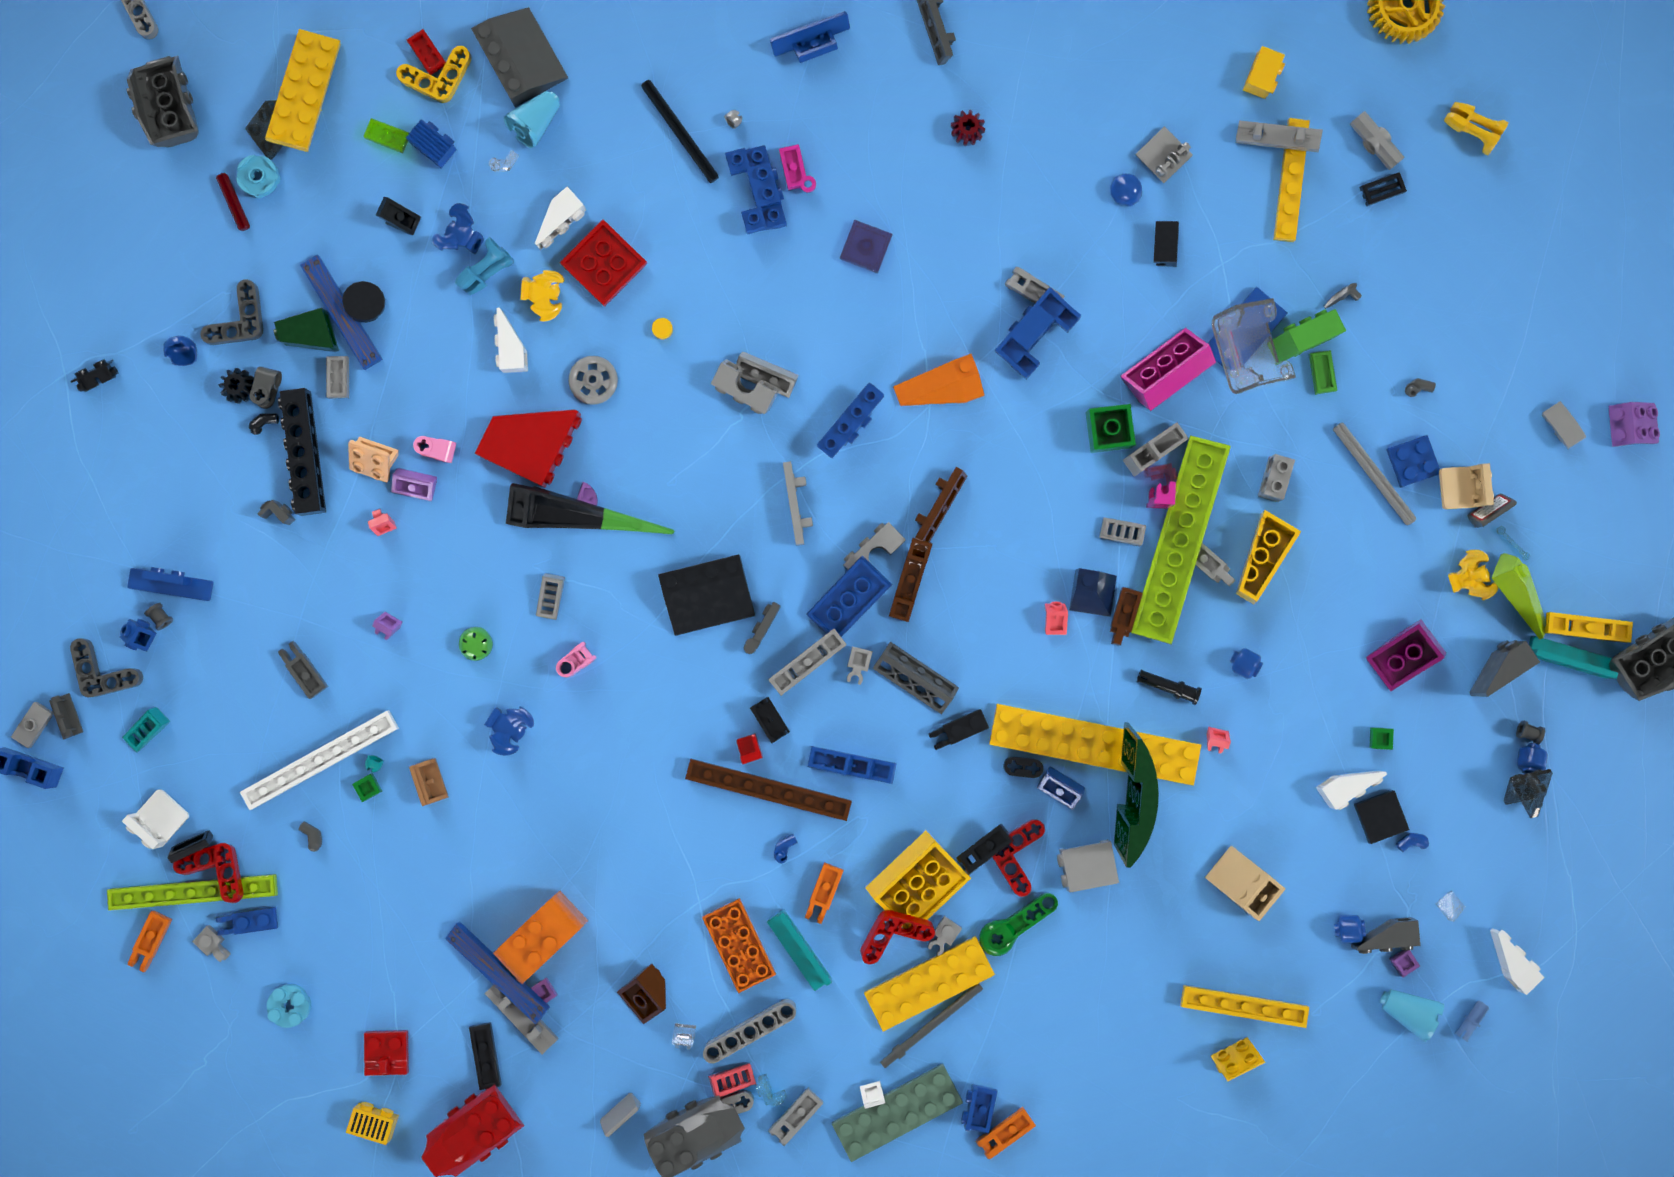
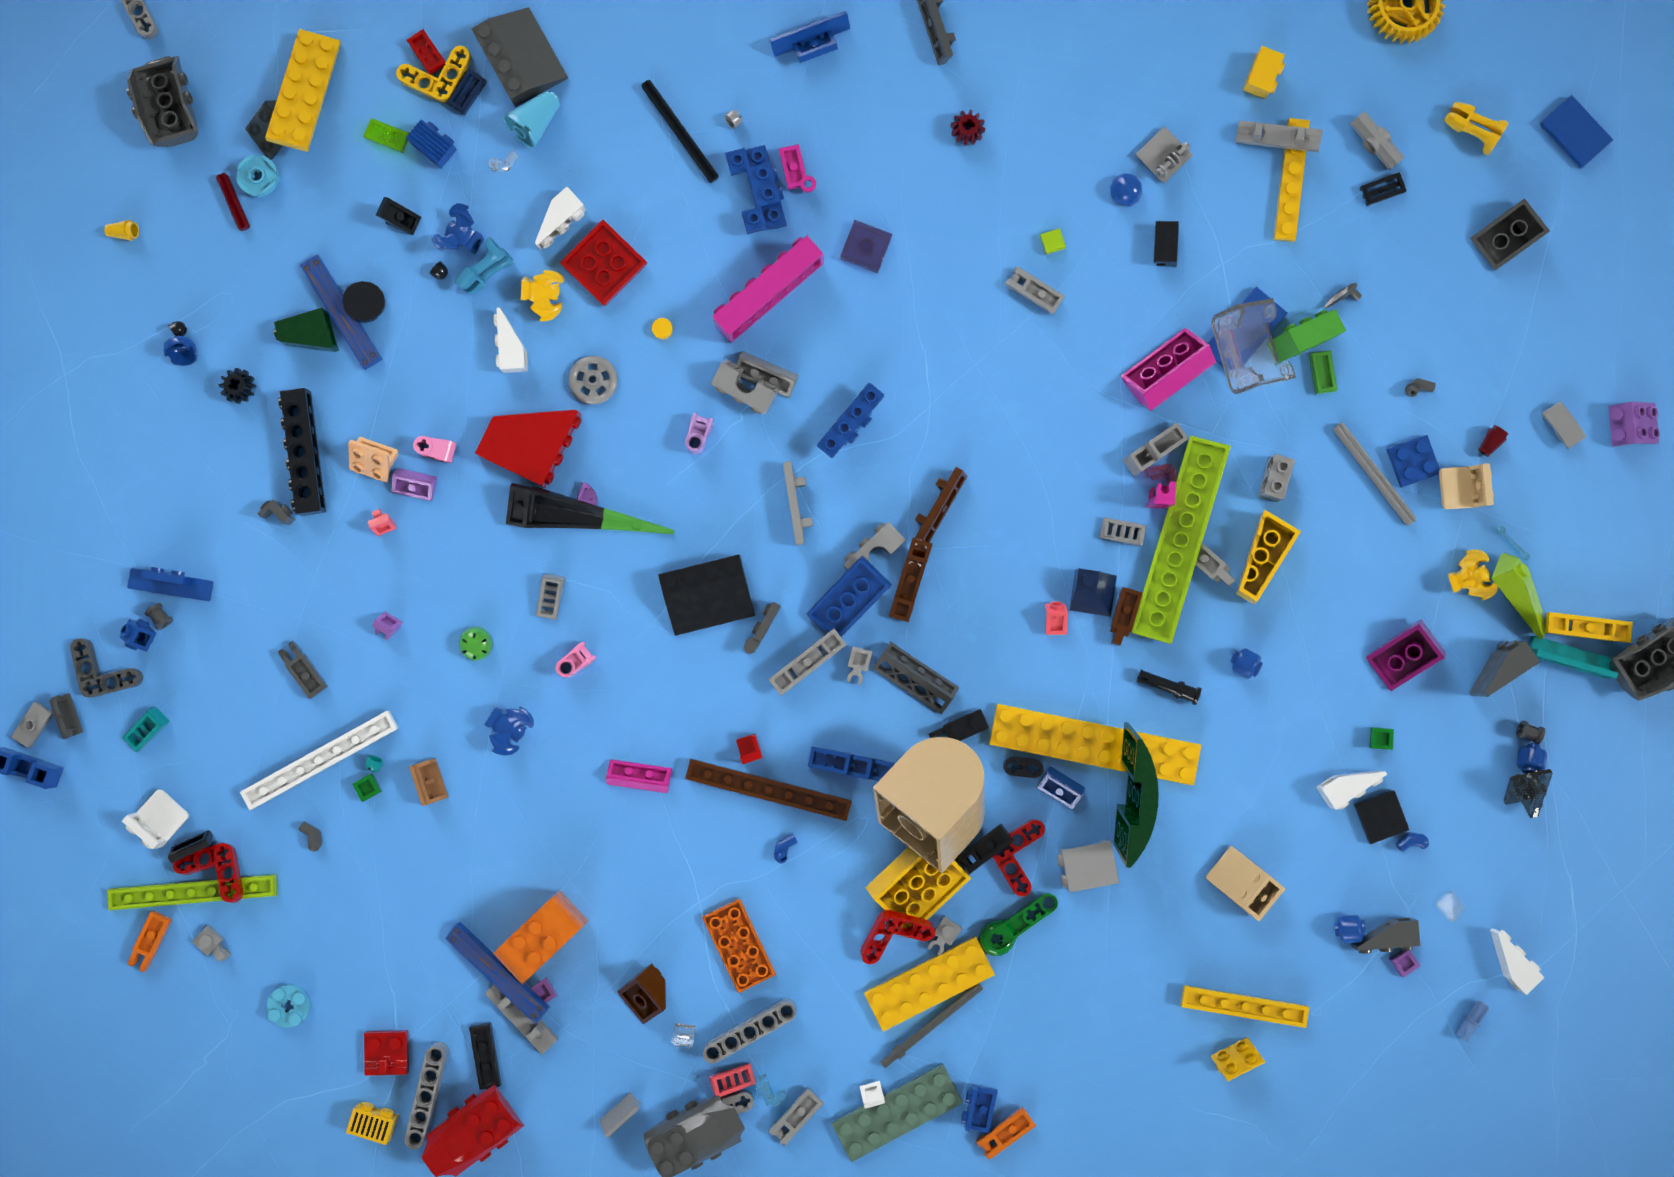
black hinge [71,359,119,392] -> none
dark grey beam [200,279,263,345] -> none
blue hinge [216,907,278,936] -> none
black arm [249,413,279,435] -> none
dark grey piece [250,366,282,409] -> none
light grey plate [326,356,349,399] -> none
black hinge [750,697,790,743] -> none
teal fence [767,909,832,991] -> none
orange hinge [805,862,844,924] -> none
orange wedge [893,354,984,406] -> none
blue bracket [995,287,1081,380] -> none
green brick [1085,404,1136,453] -> none
coral tile [1206,727,1231,754] -> none
medium azure cone [1380,989,1444,1042] -> none
slope [1467,493,1517,528] -> none
none -> yellow cone [104,220,139,241]
none -> black hinge [168,321,187,336]
none -> light grey beam [405,1042,449,1149]
none -> black hinge [430,261,448,279]
none -> dark blue tile [446,69,487,115]
none -> dark pink slope [606,759,672,793]
none -> lavender piece [685,412,714,455]
none -> dark pink brick [712,235,824,343]
none -> tan brick [873,737,985,873]
none -> lime tile [1040,228,1066,255]
none -> dark grey slope [1470,198,1550,271]
none -> dark red cone [1478,425,1509,457]
none -> blue tile [1540,95,1613,169]

